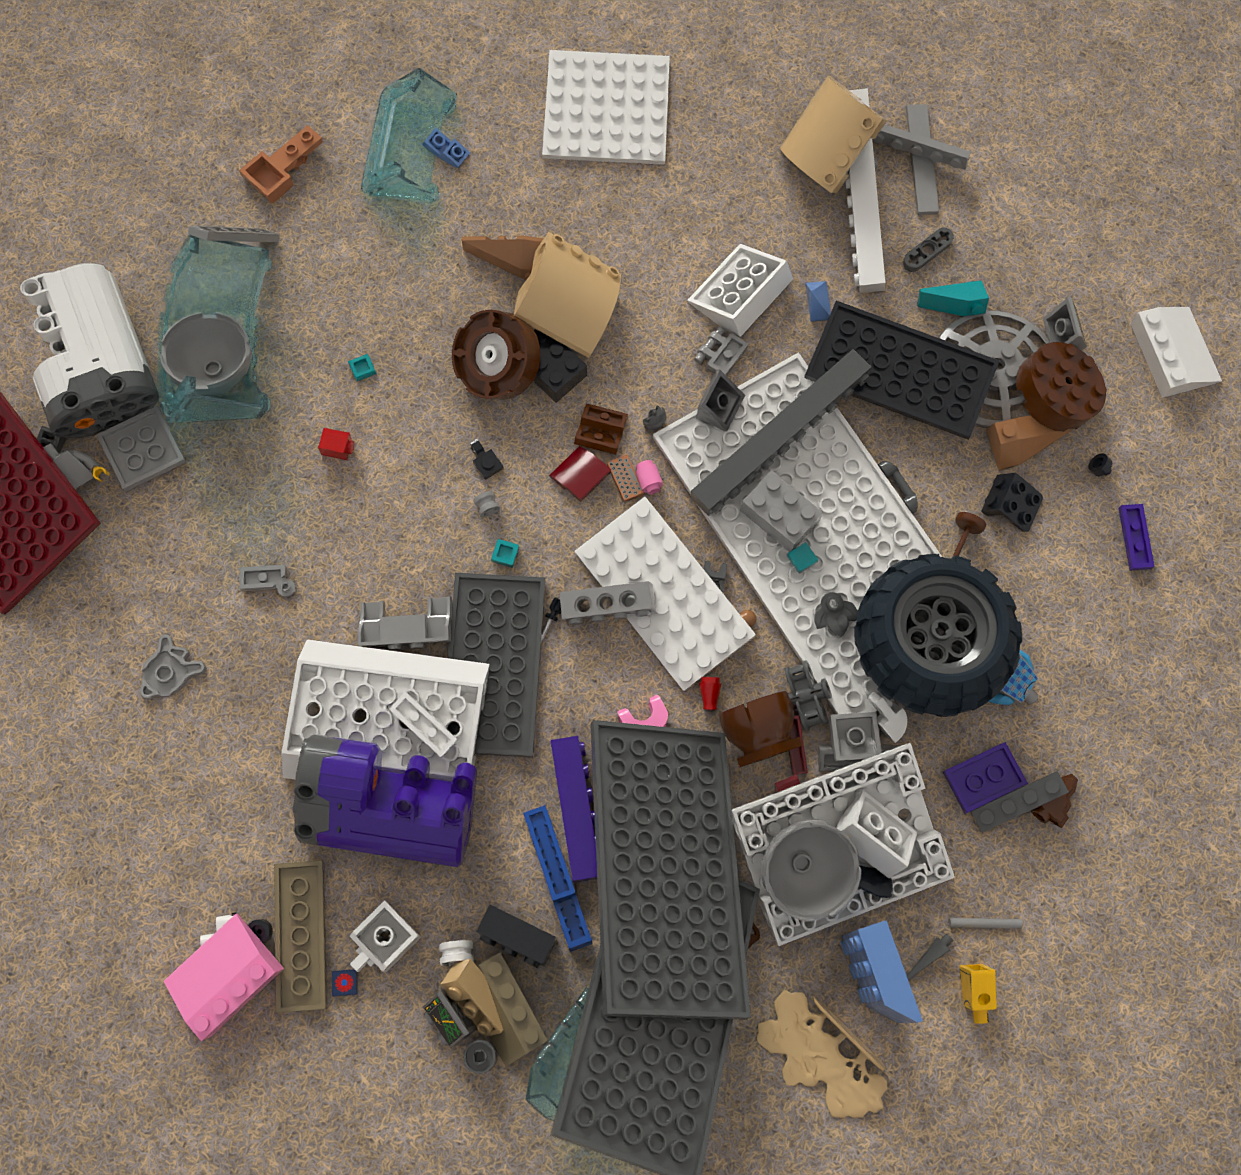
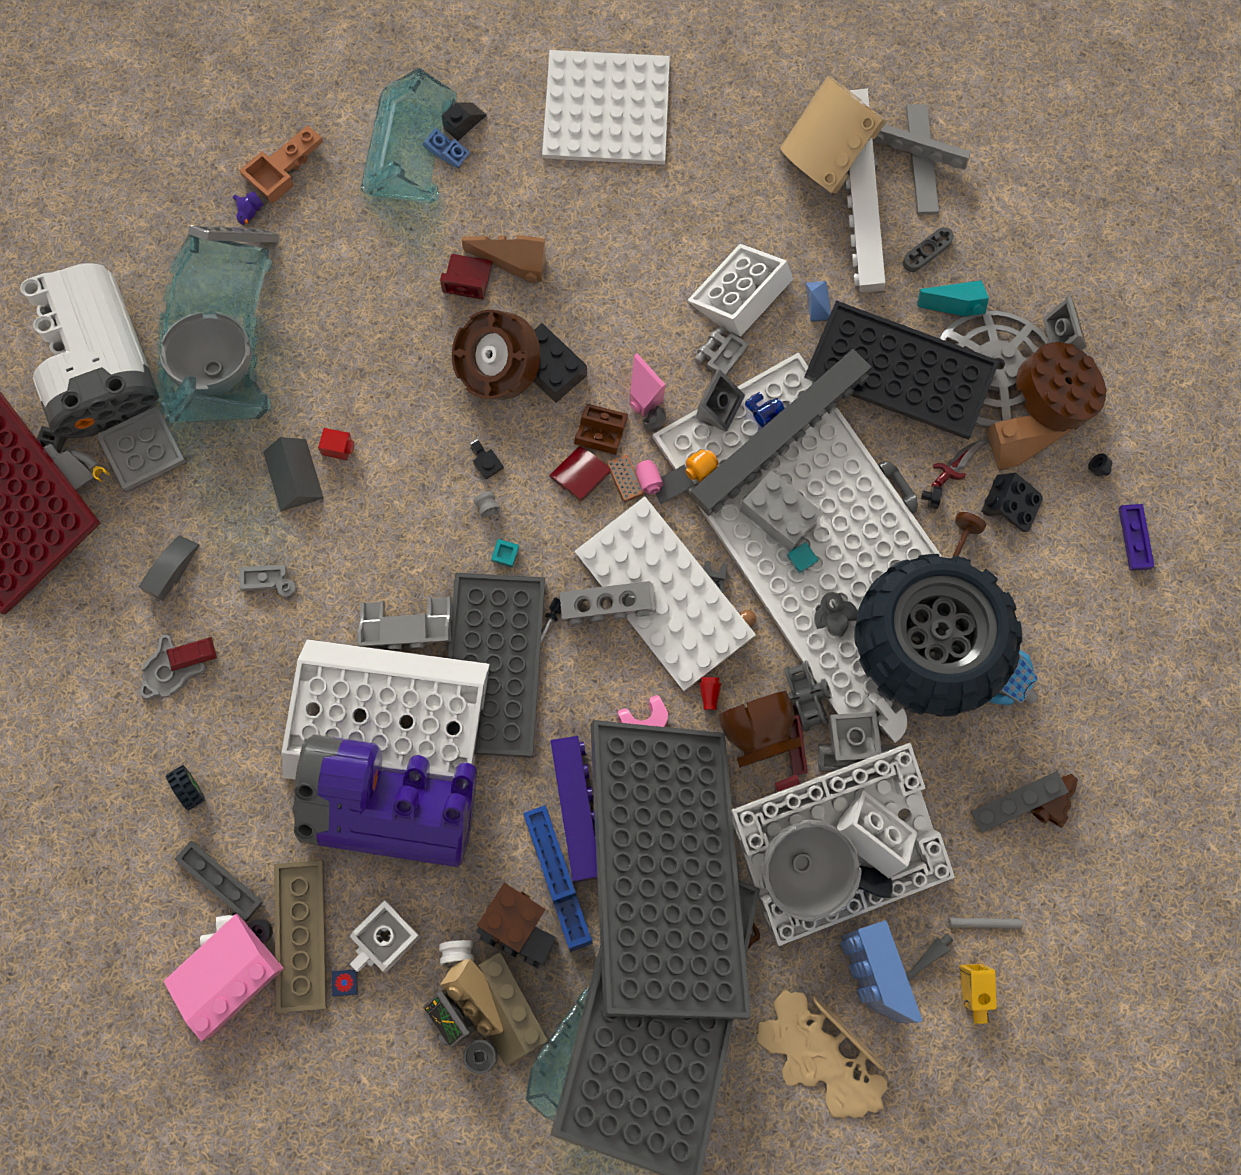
teal tile [348,354,377,382] -> none
white plate [389,692,458,758] -> none
tan slope [514,231,621,358] -> none
dark purple plate [943,742,1028,814] -> none
white slope [1130,307,1222,398] -> none
none -> dark grey slope [138,535,199,601]
none -> dark red tile [166,637,217,671]
none -> black wheel [166,765,205,811]
none -> dark grey plate [175,841,263,921]
none -> dark purple animal [233,191,264,225]
none -> dark grey slope [264,437,324,511]
none -> dark red bracket [440,254,492,300]
none -> black slope [441,102,487,141]
none -> reddish brown plate [477,883,546,953]
none -> bright pink slope [629,353,665,417]
none -> dark grey sticker [655,464,694,504]
none -> light orange head [685,449,719,482]
none -> clear blue piece [745,392,785,428]
none -> black tile [921,486,942,509]
none -> piece [931,439,989,488]

